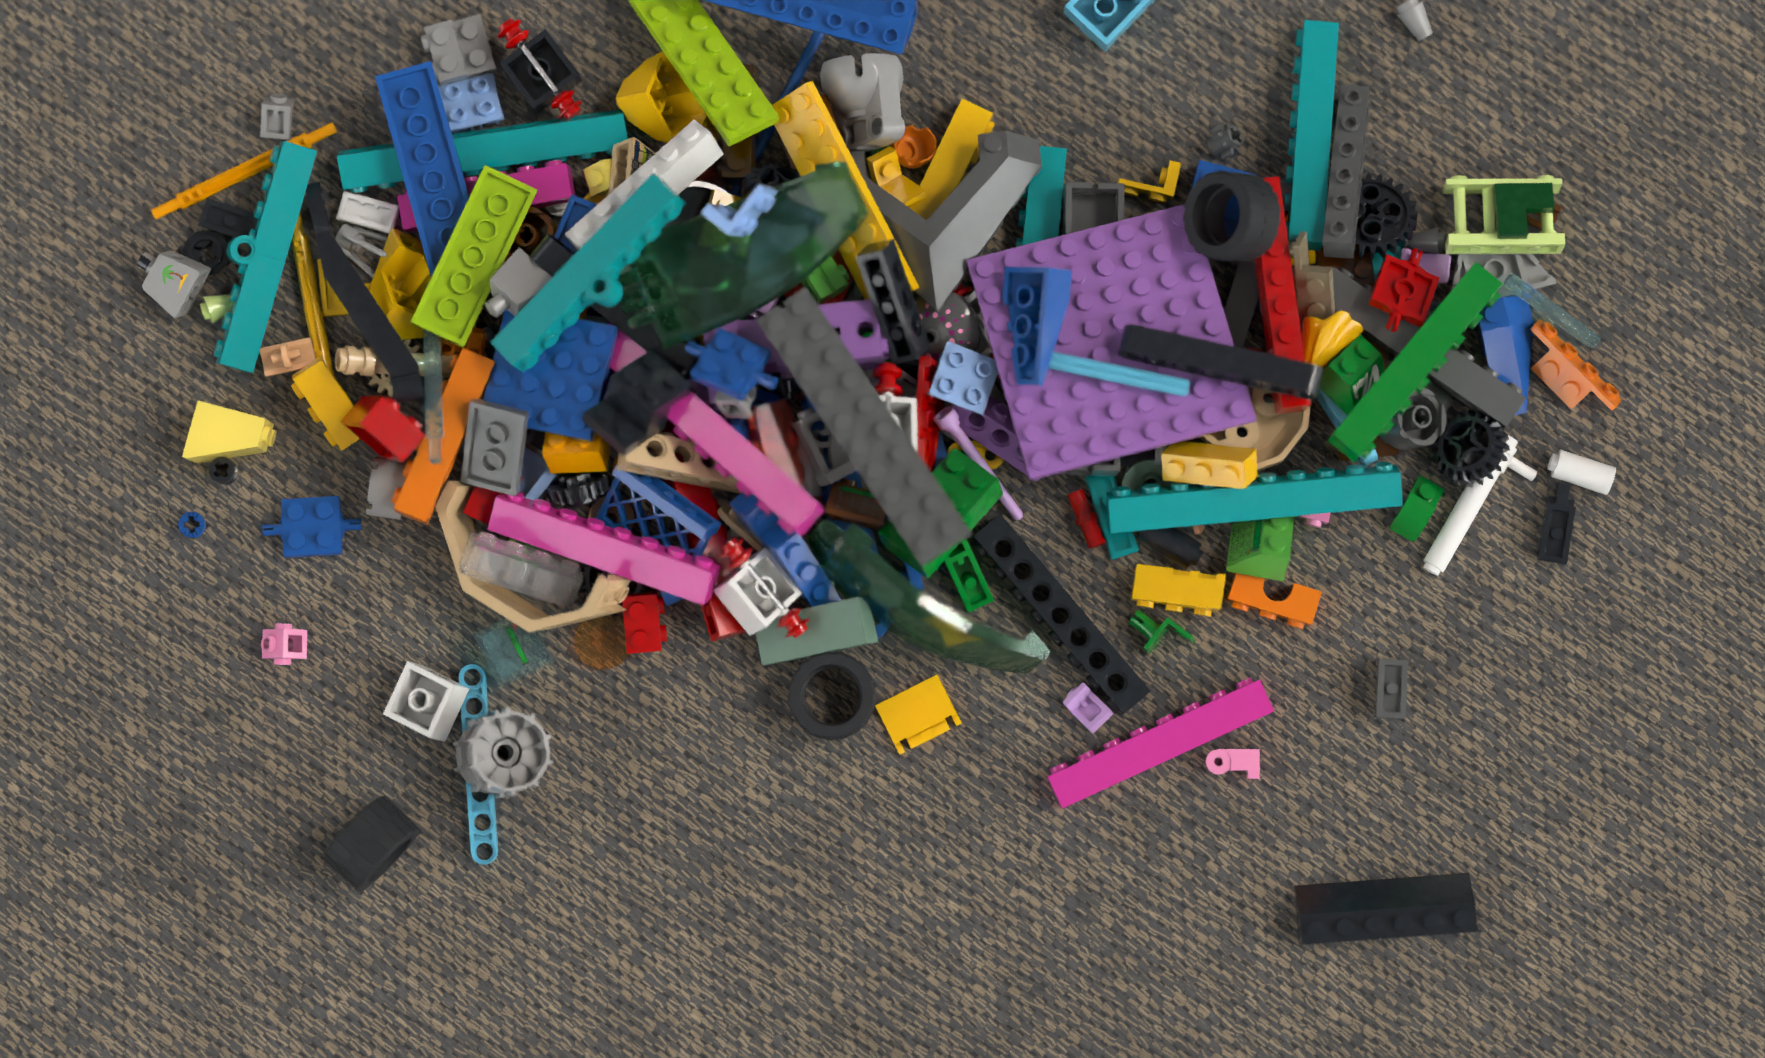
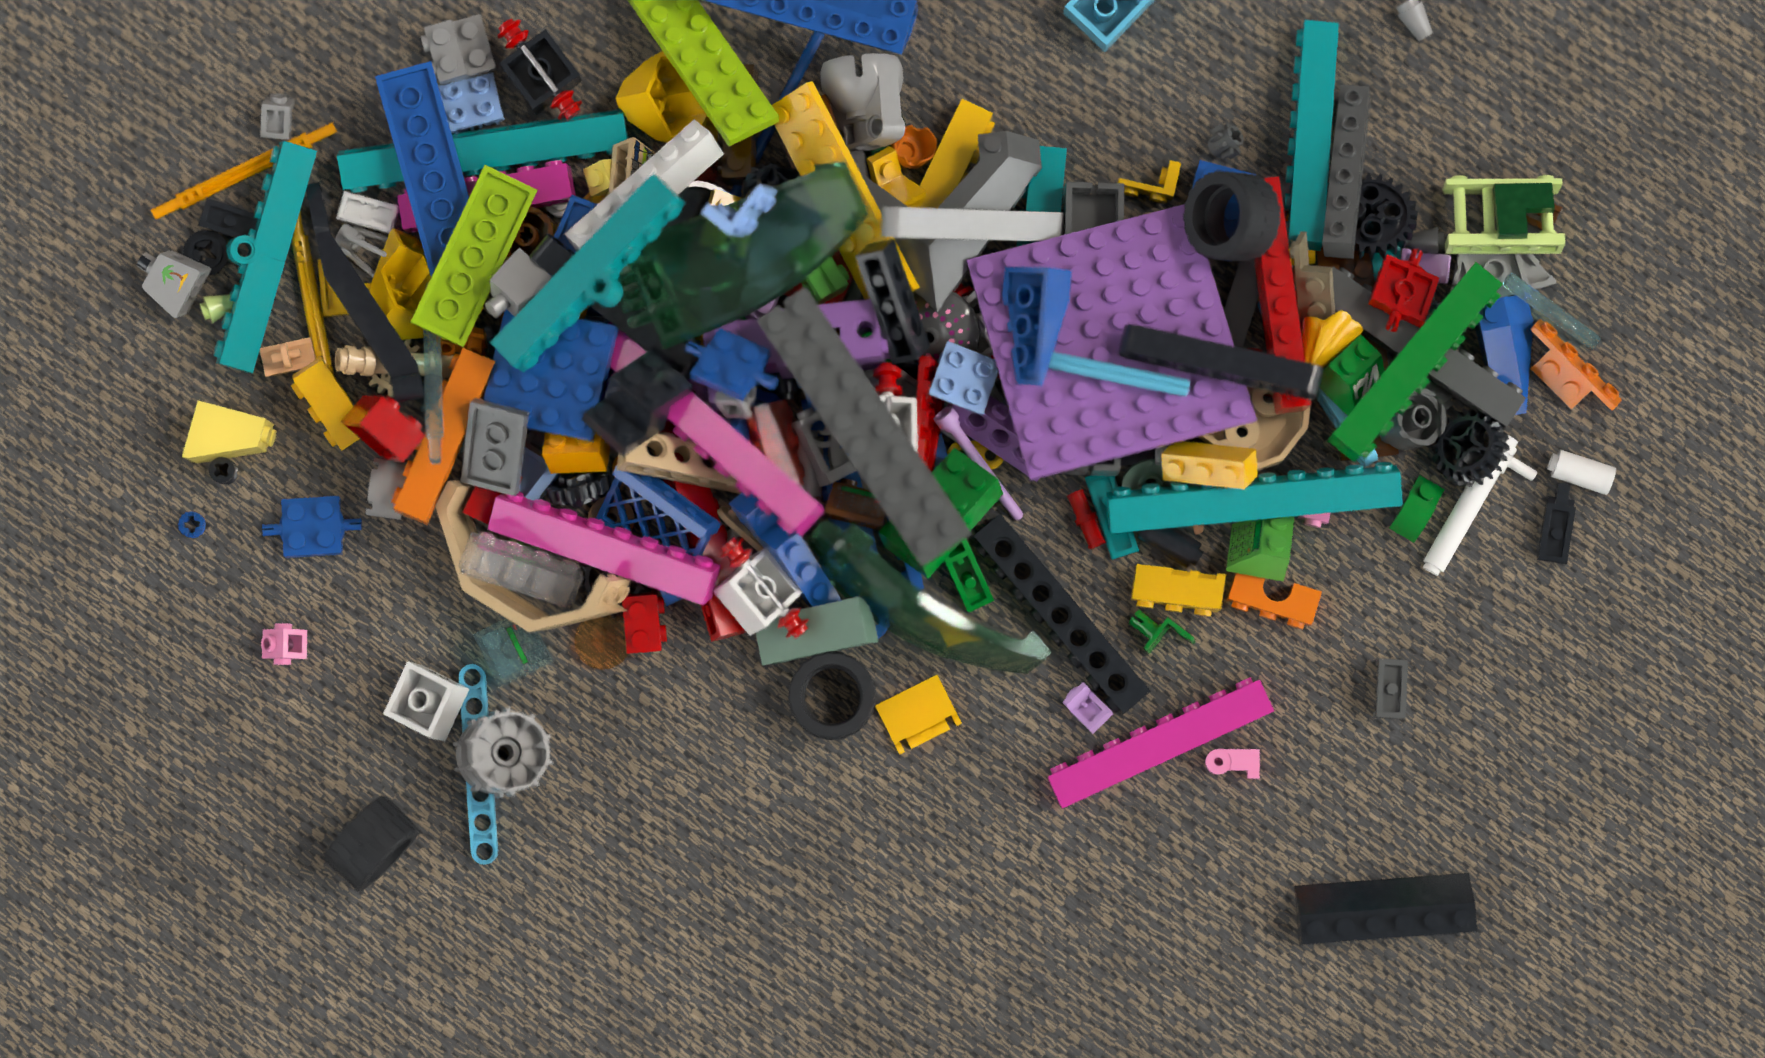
none -> beam [881,207,1065,241]

